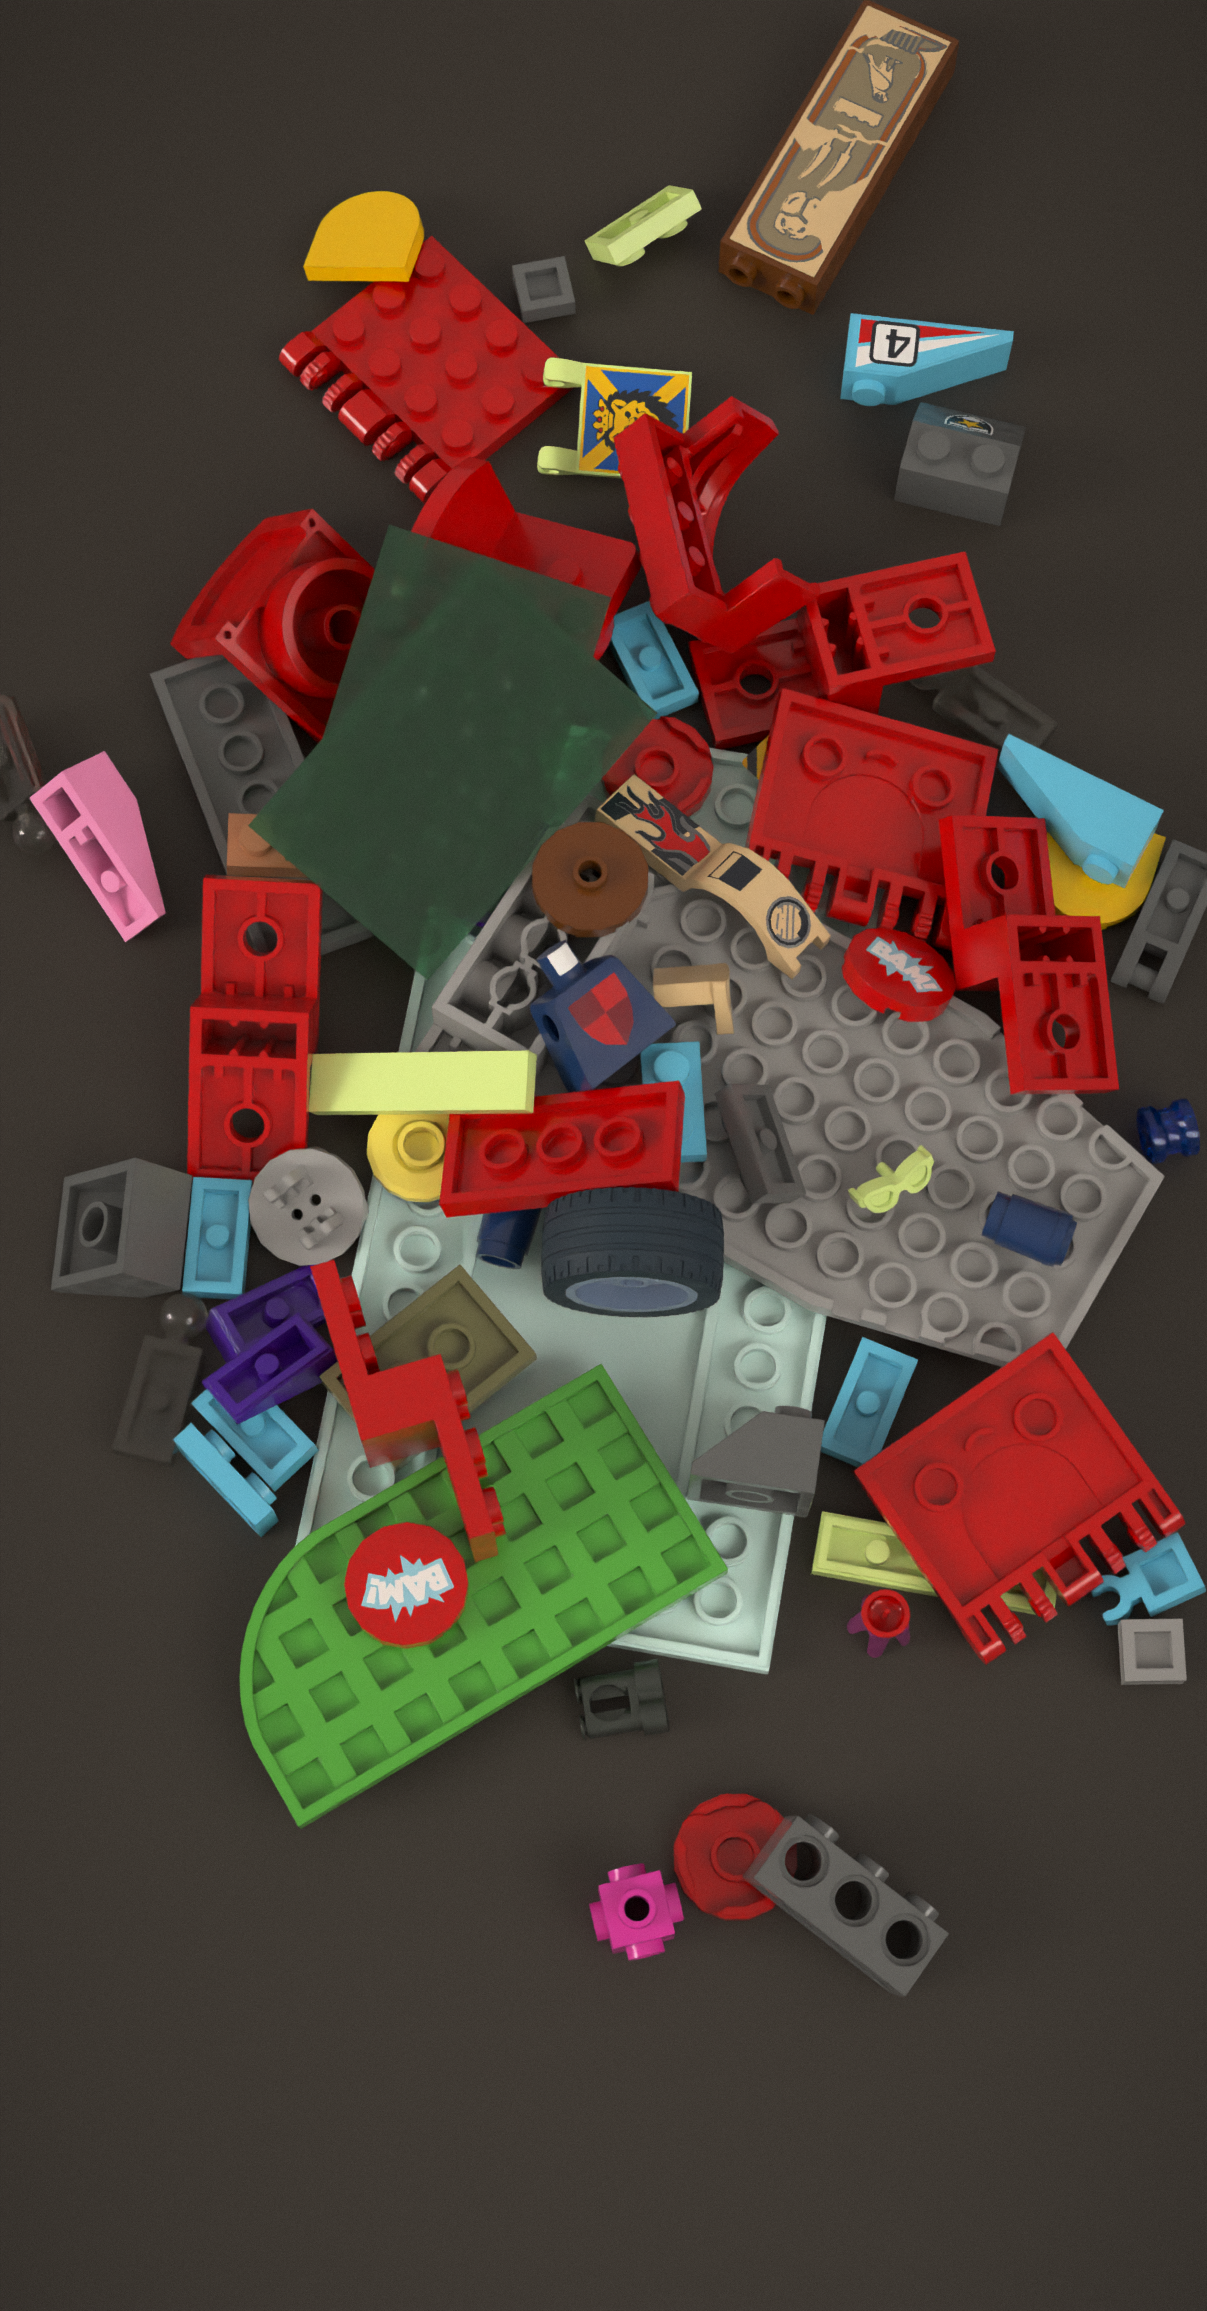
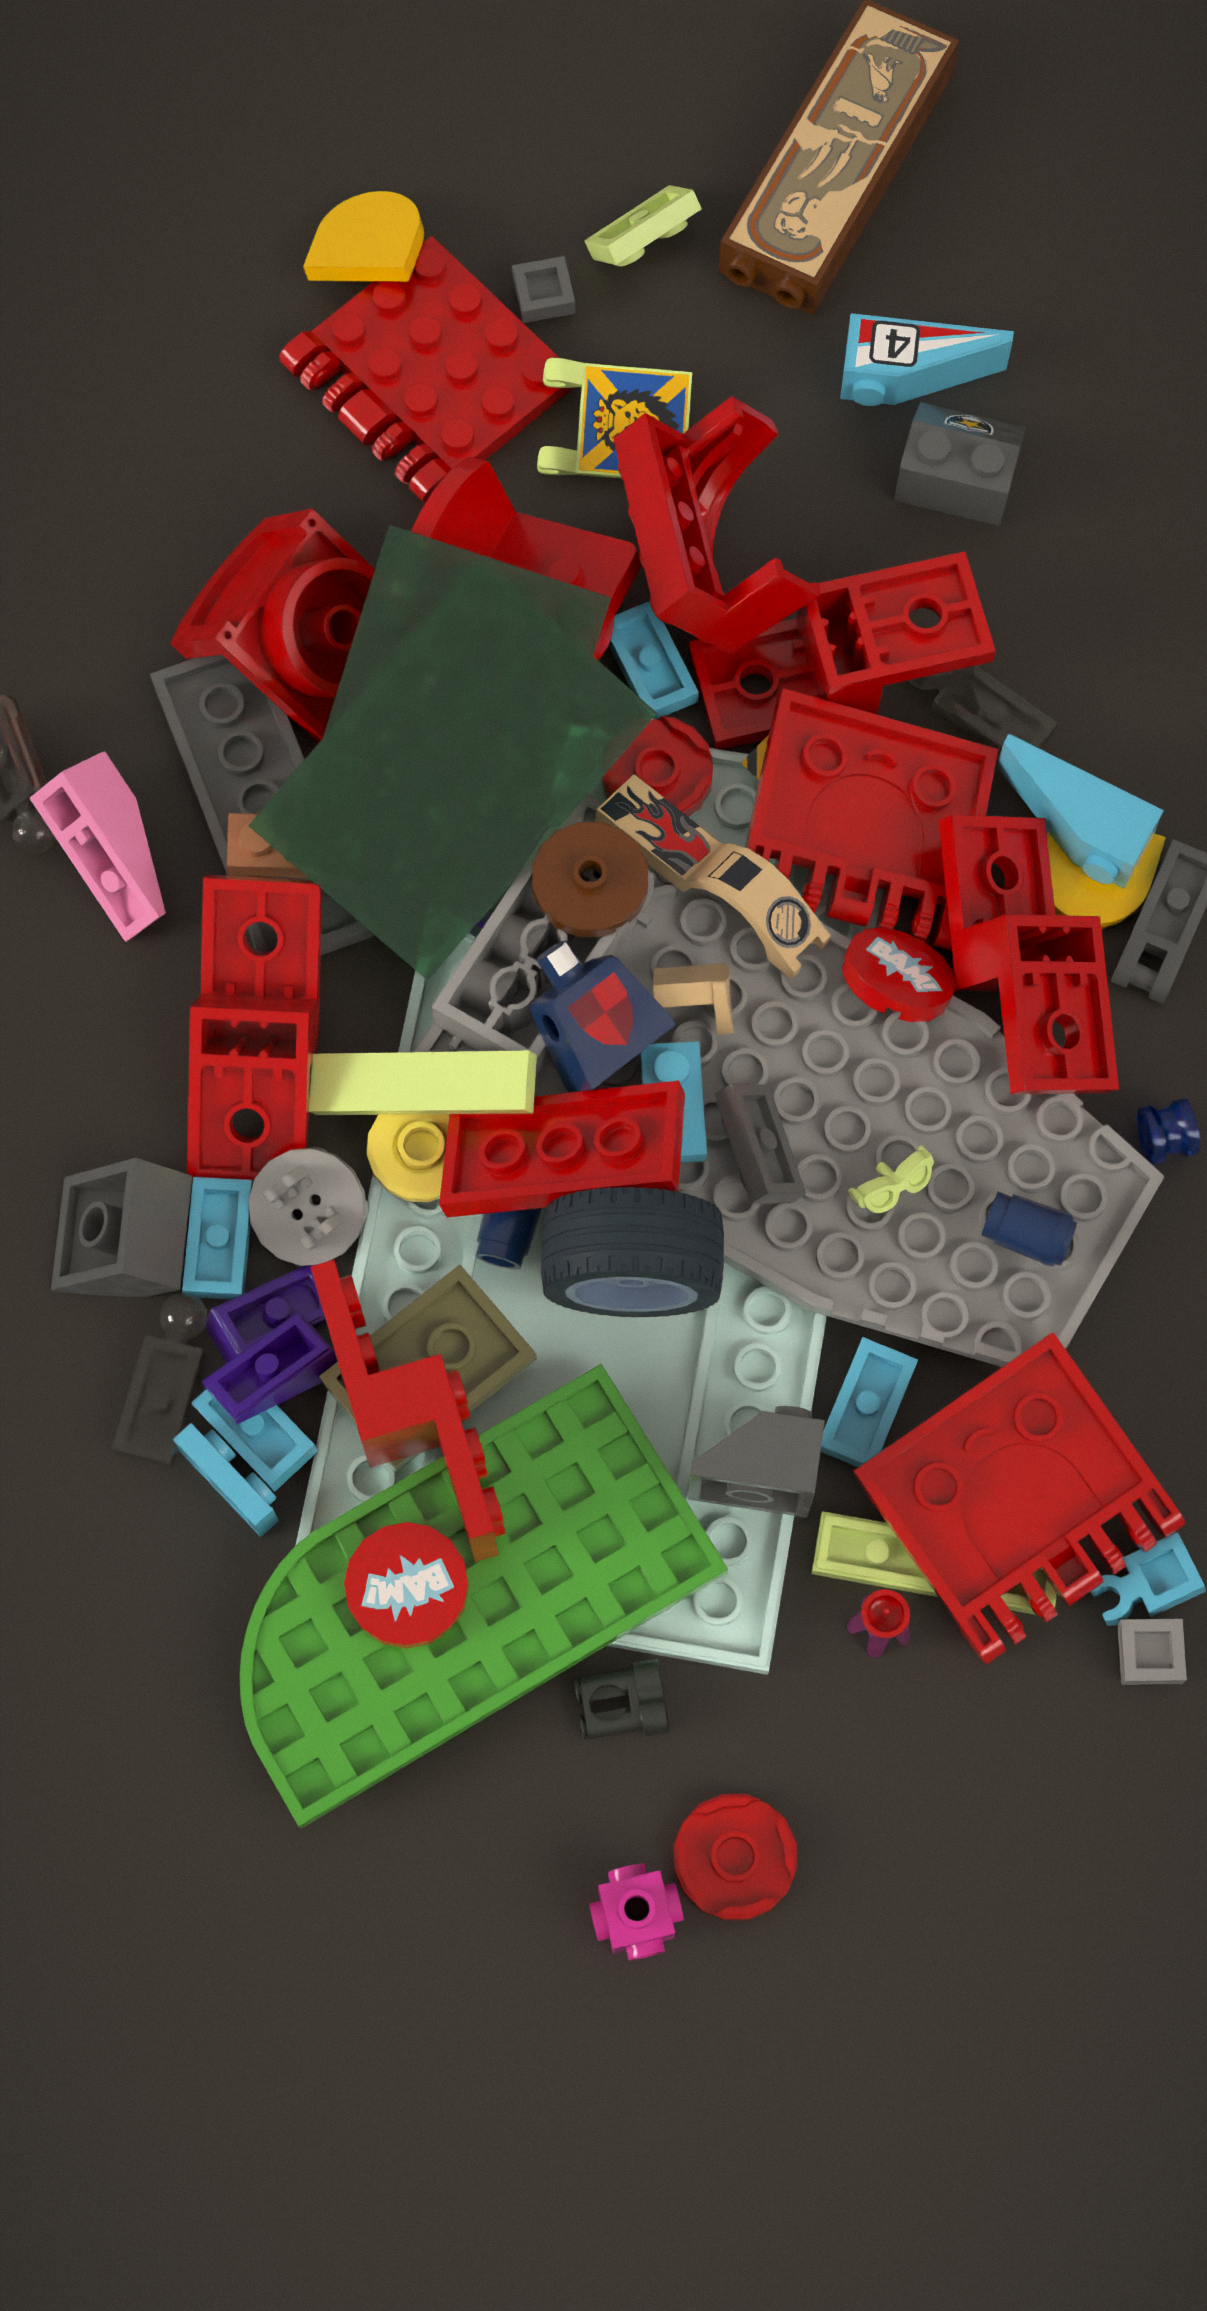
dark grey brick [742,1814,949,1997] -> none

